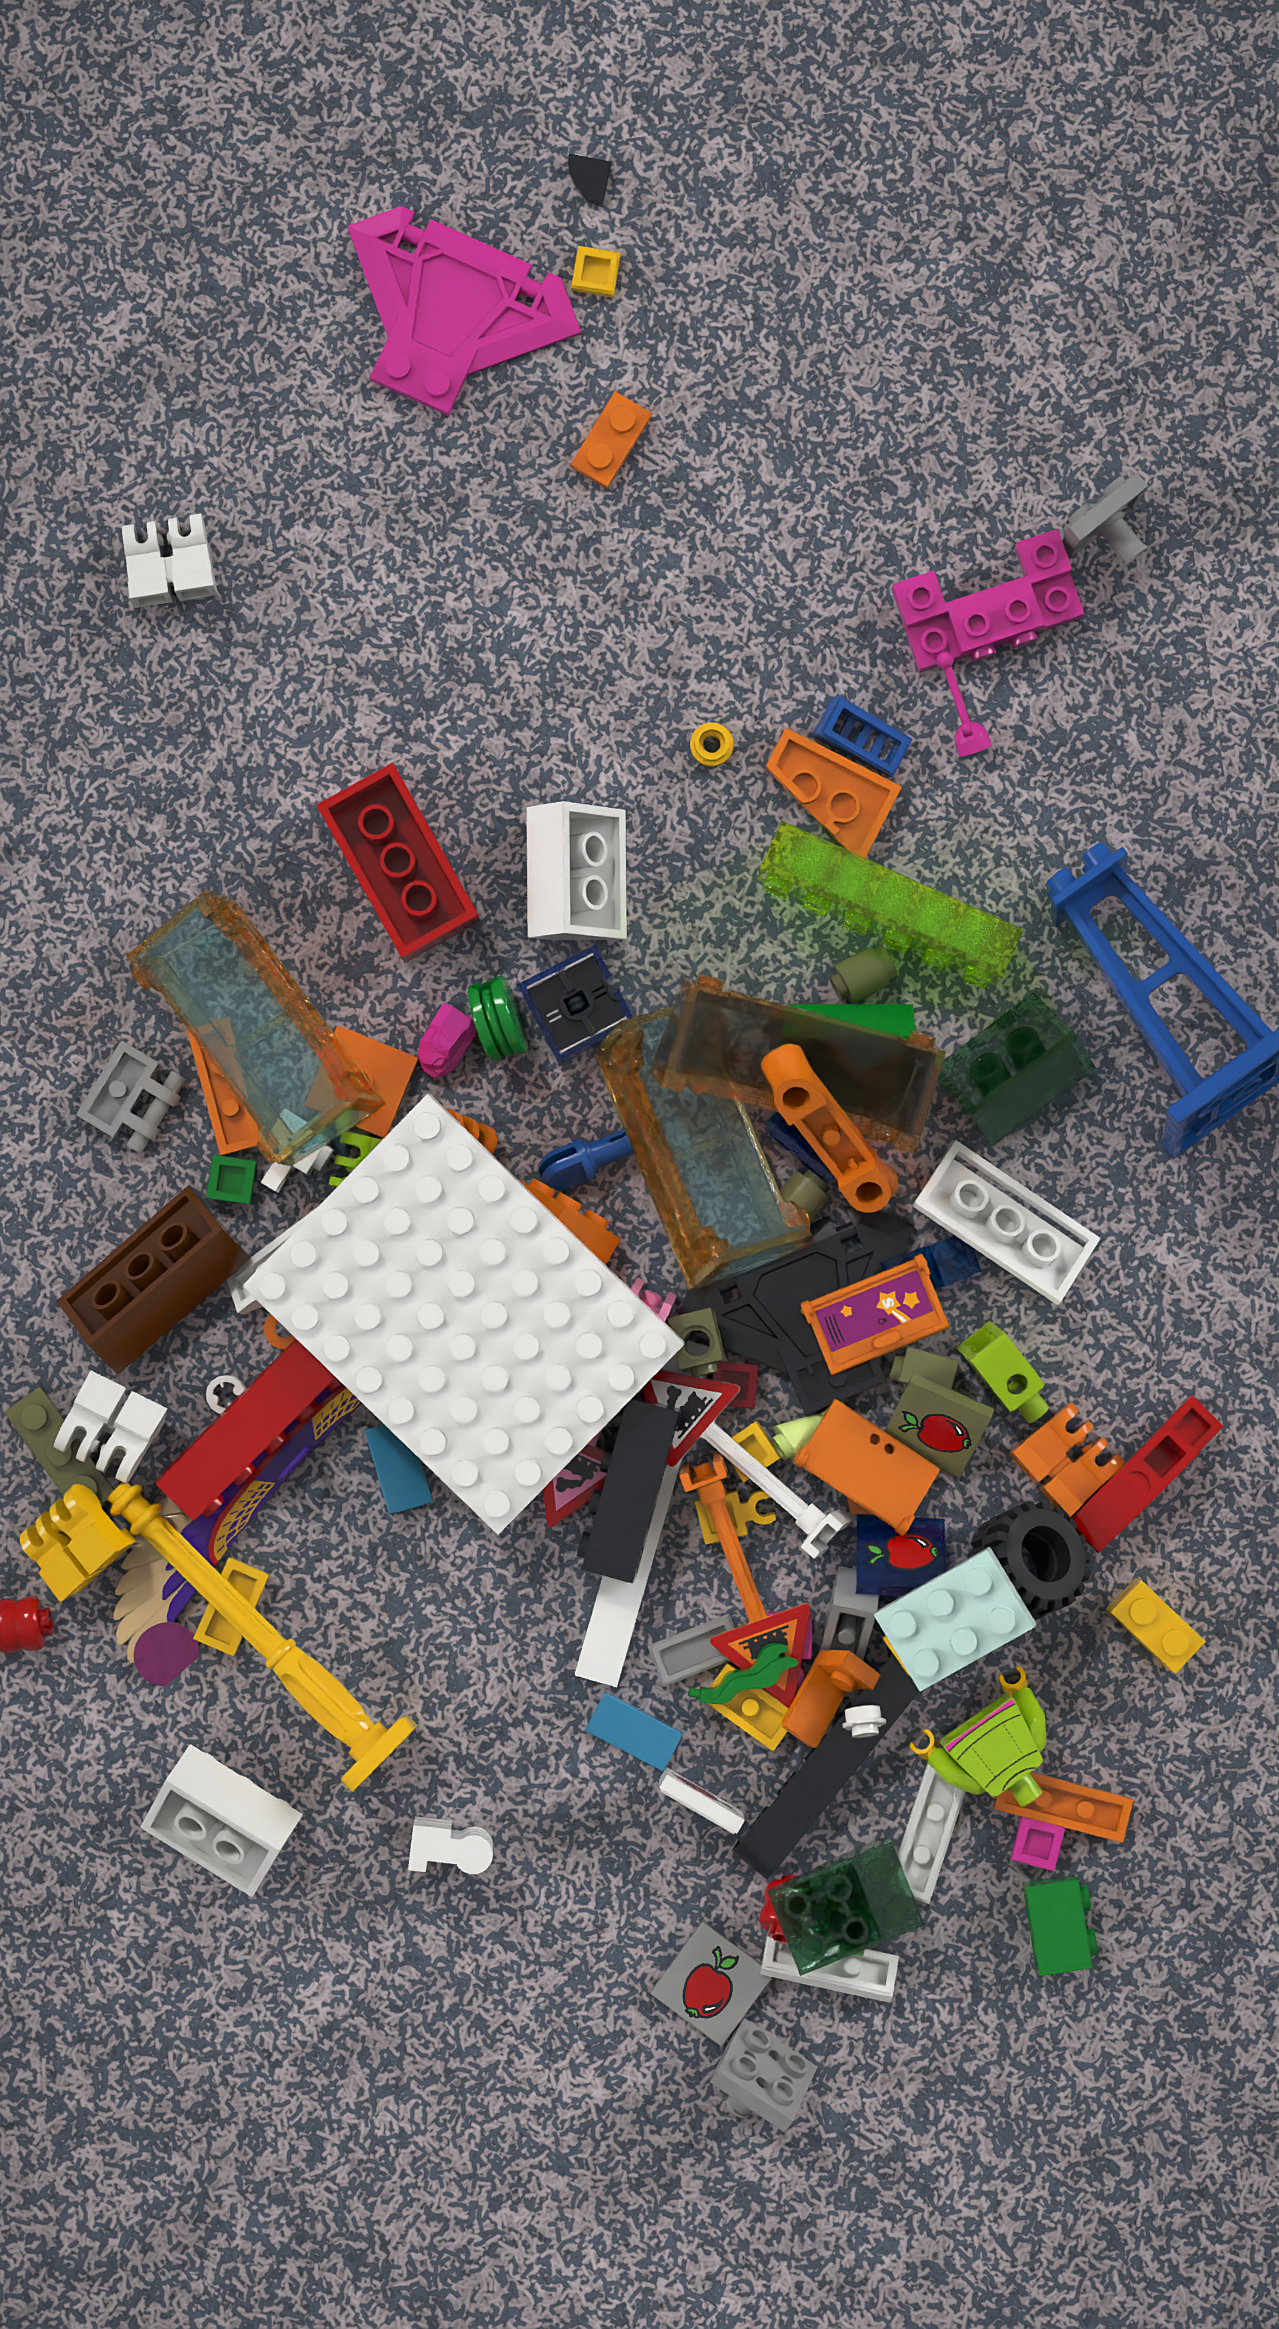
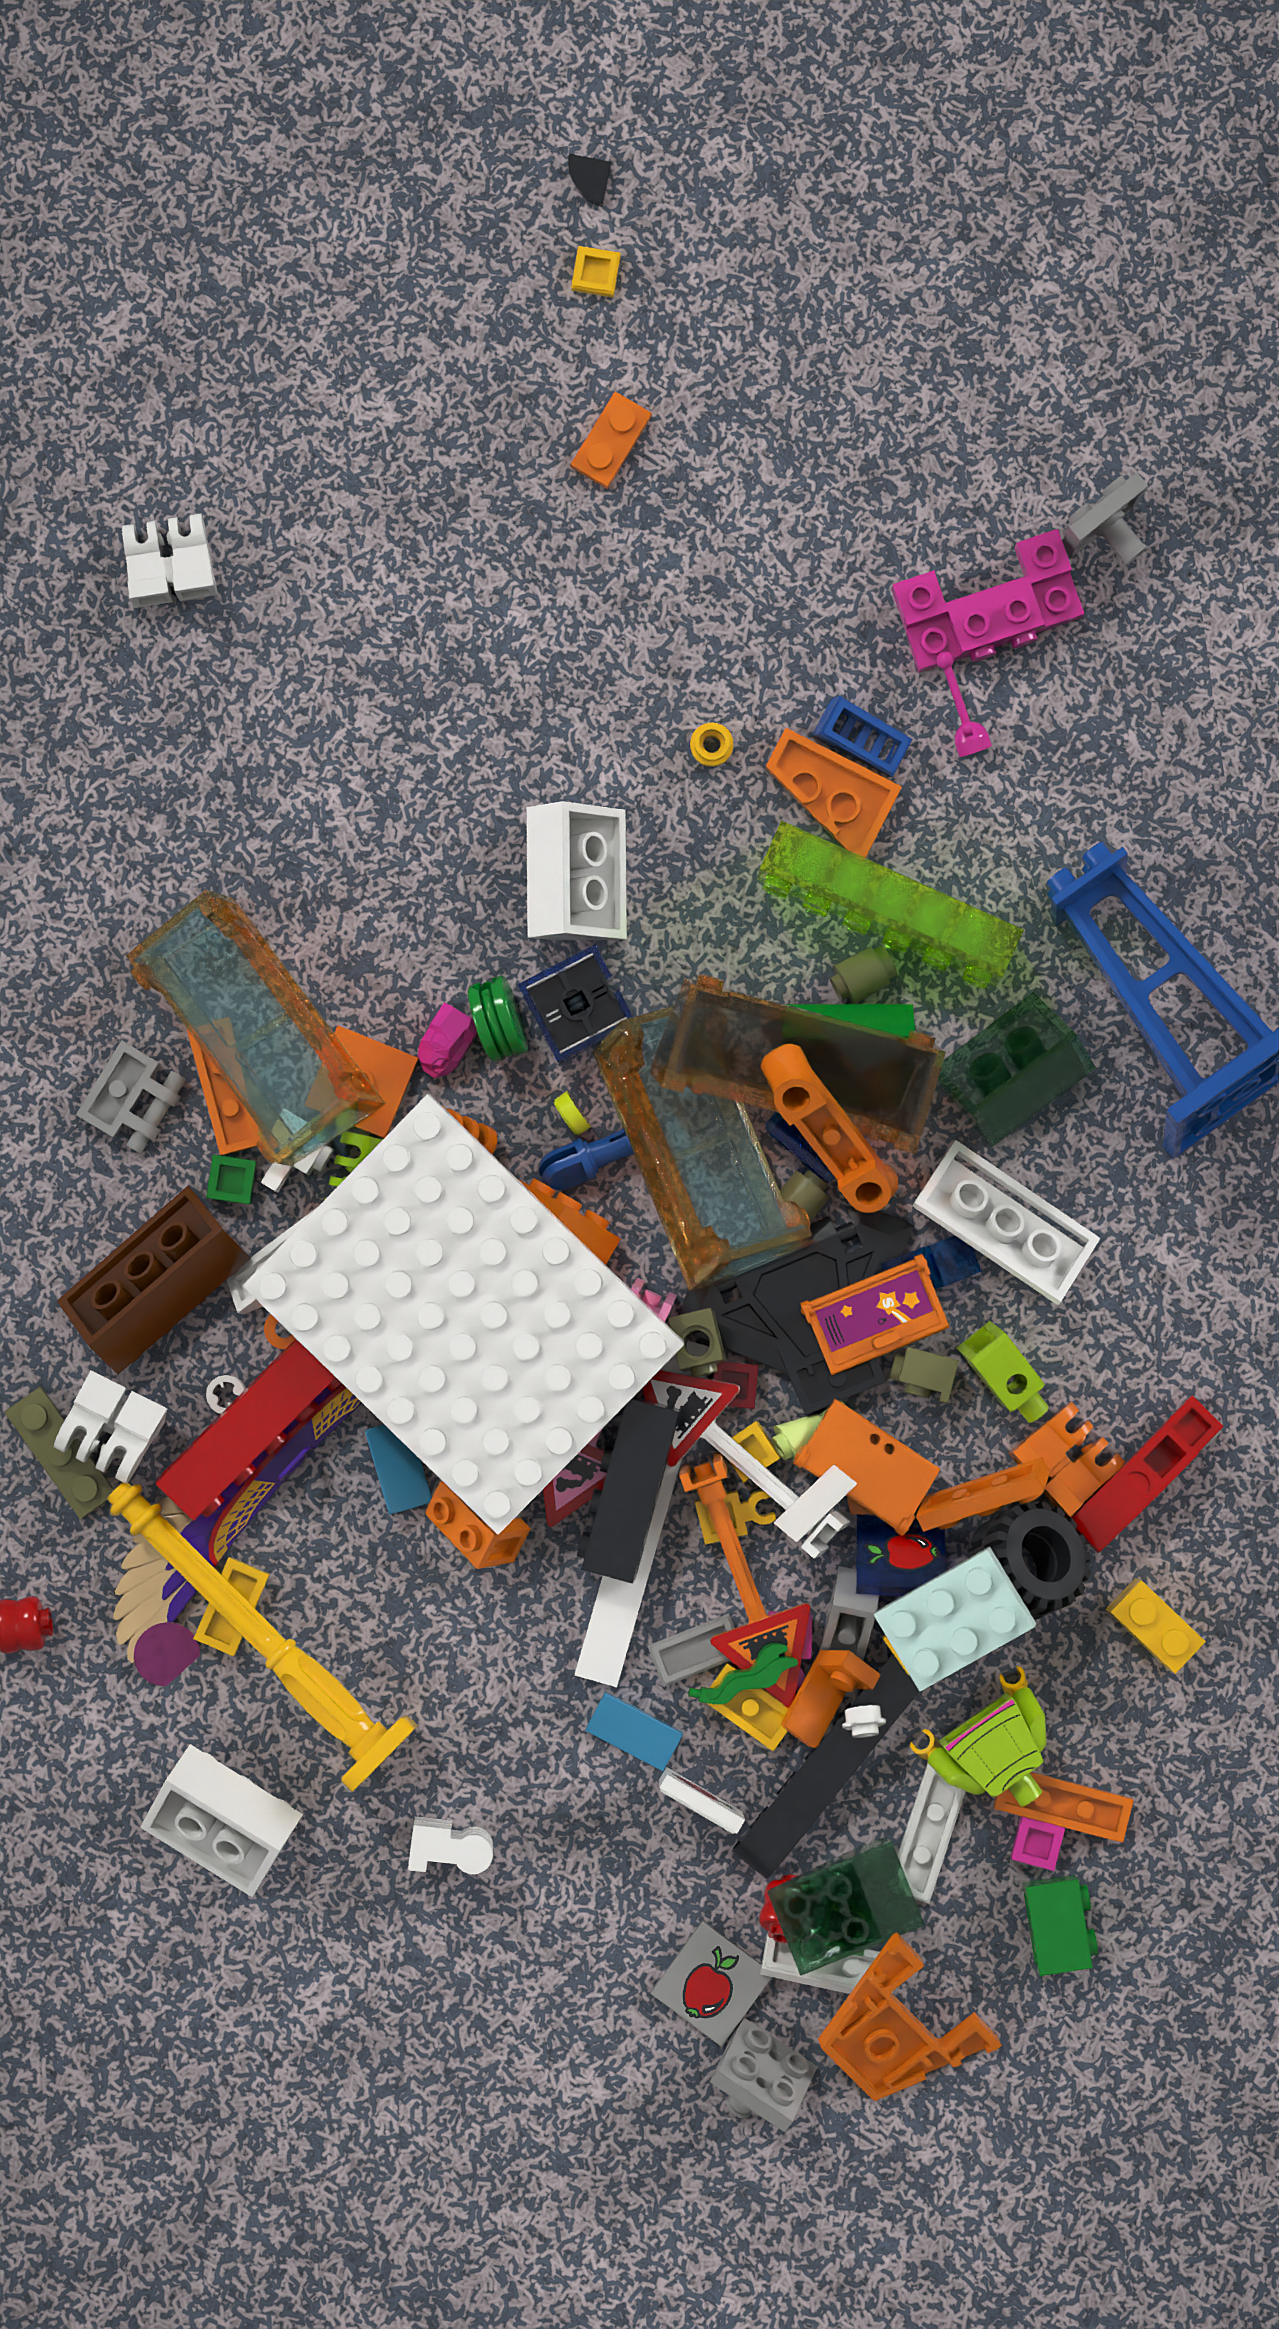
yellow legs [20,1484,136,1602] -> none
red brick [316,762,480,963] -> none
dark pink plate [347,206,582,416] -> none
olive tile [884,1373,994,1478] -> none
none -> orange bracket [425,1481,531,1569]
none -> neon yellow tile [554,1091,592,1135]
none -> white sticker [774,1465,857,1543]
none -> orange wing [818,1932,1002,2101]
none -> orange plate [916,1457,1050,1532]

